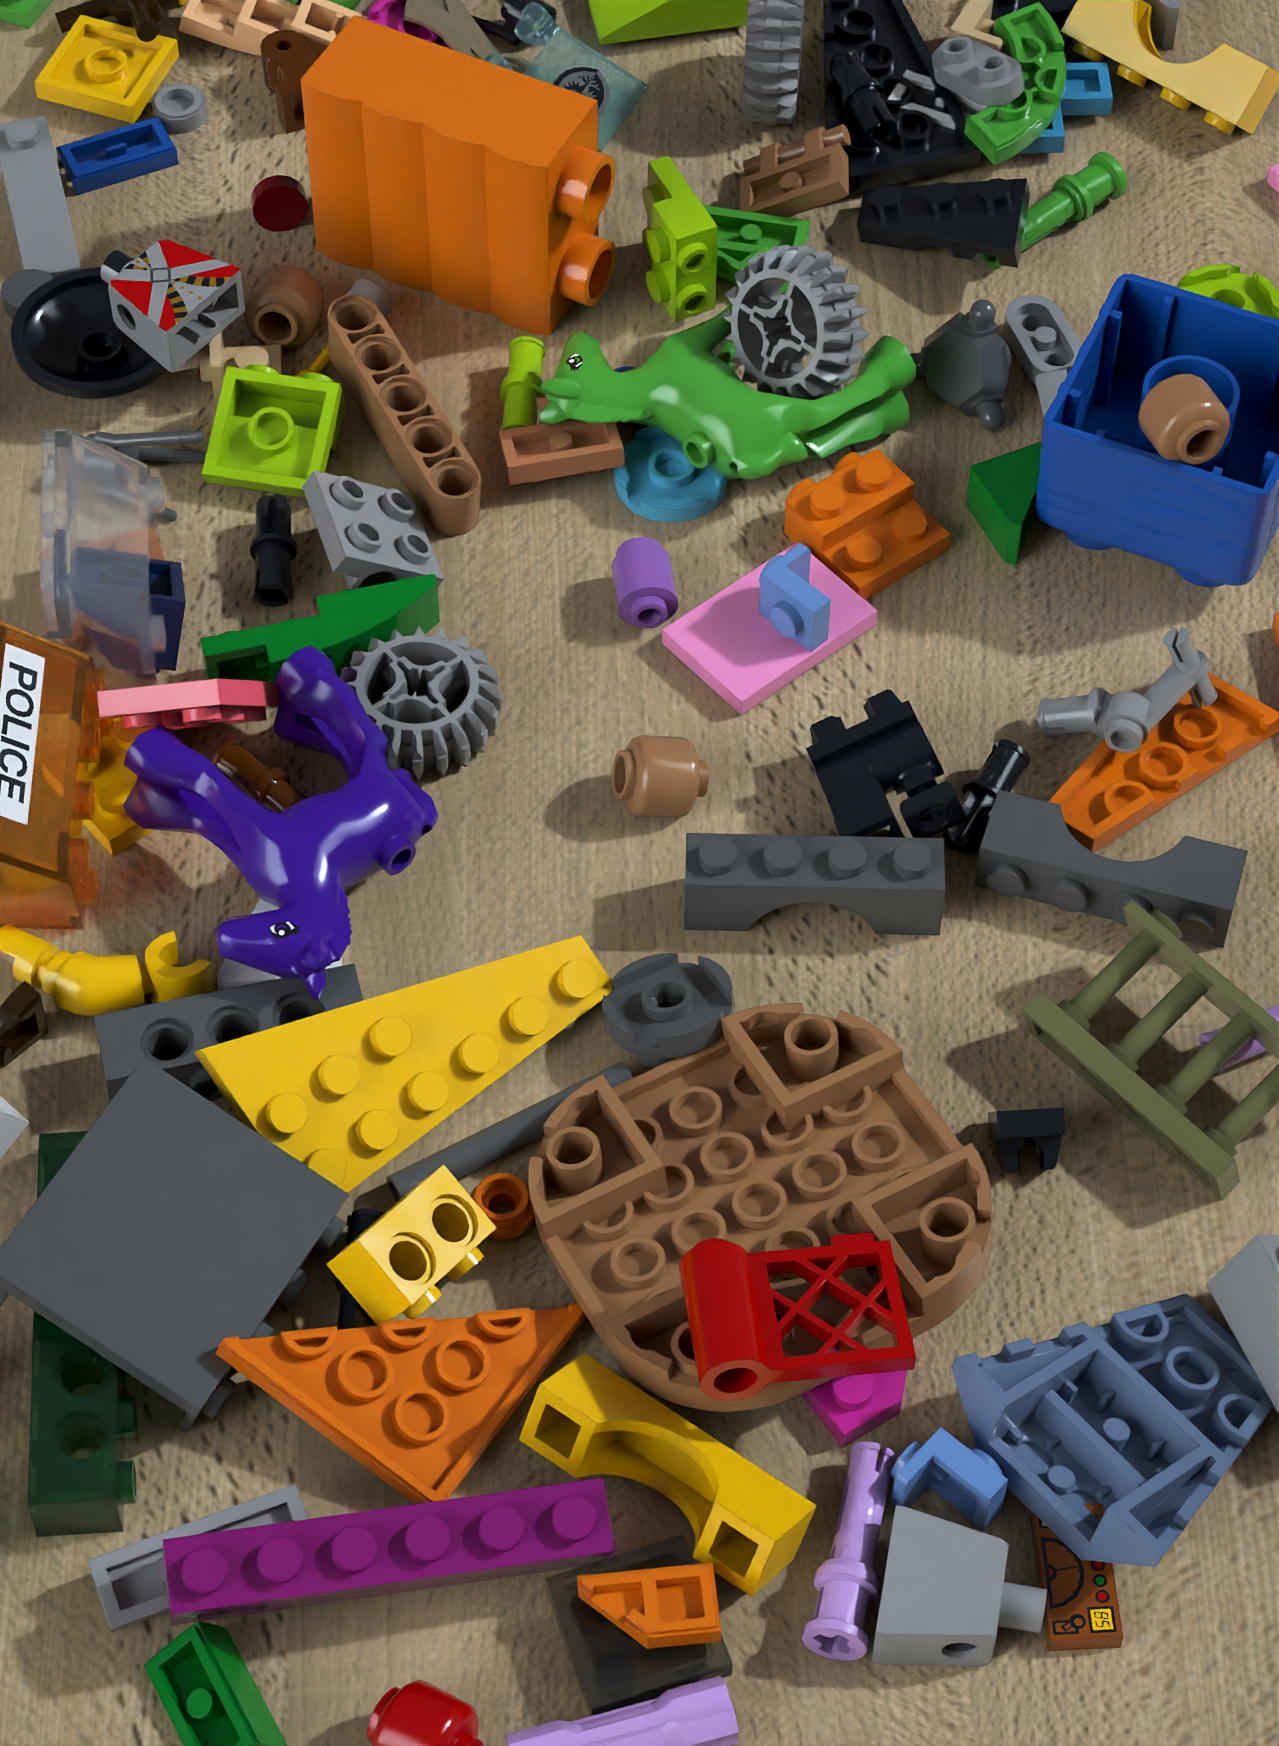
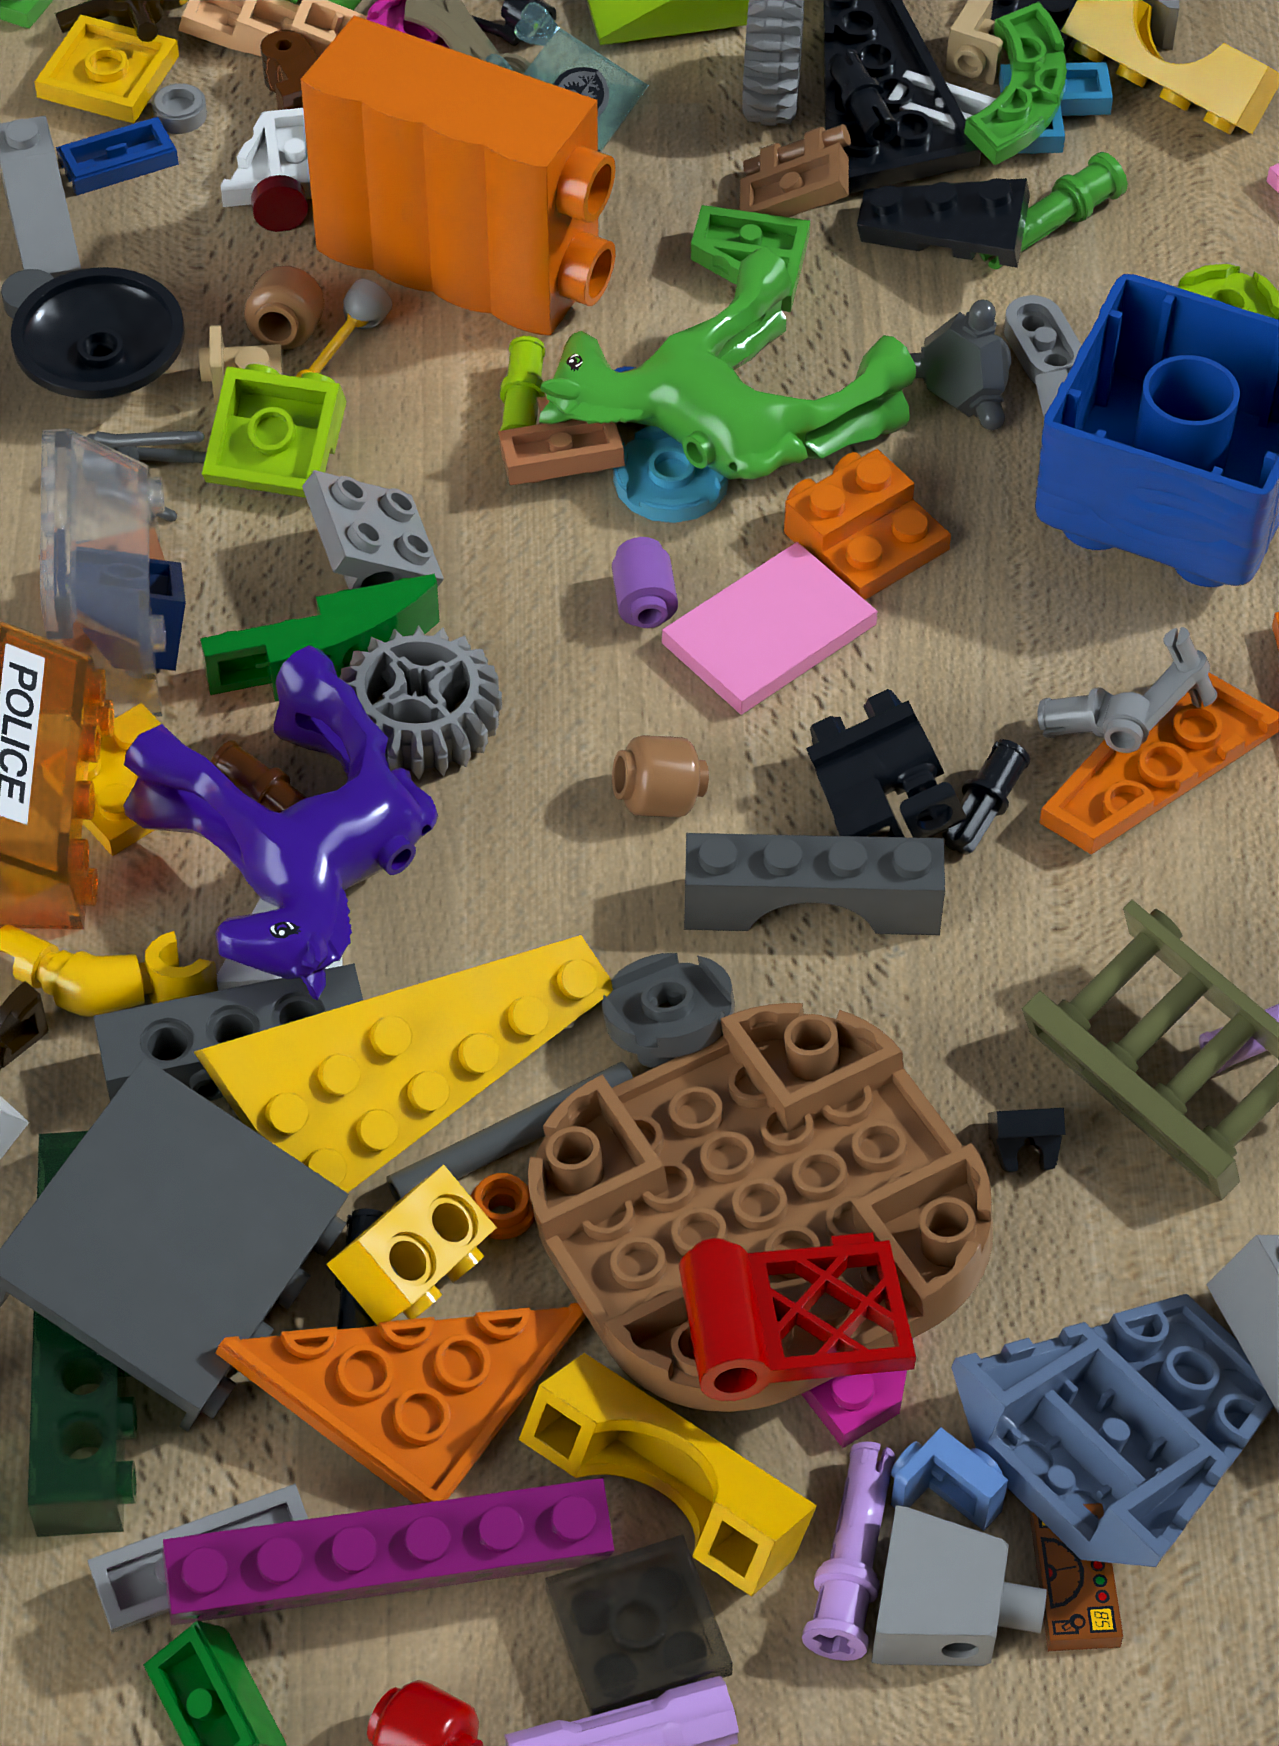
coral plate [97,679,279,730] -> none
light grey torso [100,239,246,373] -> none
black axle [250,493,297,607] -> none
medium nougat beam [327,294,481,536] -> none
orange tile [577,1563,721,1649] -> none
lime plate [642,155,718,322] -> none
light grey gear [721,244,870,400] -> none
medium blue bracket [759,543,831,652] -> none
light grey plate [932,36,1024,106] -> none
green slope [966,442,1042,565] -> none
dark grey arch [975,790,1248,948] -> none
medium nougat head [1138,374,1230,465] -> none
none -> white wing [220,108,312,207]

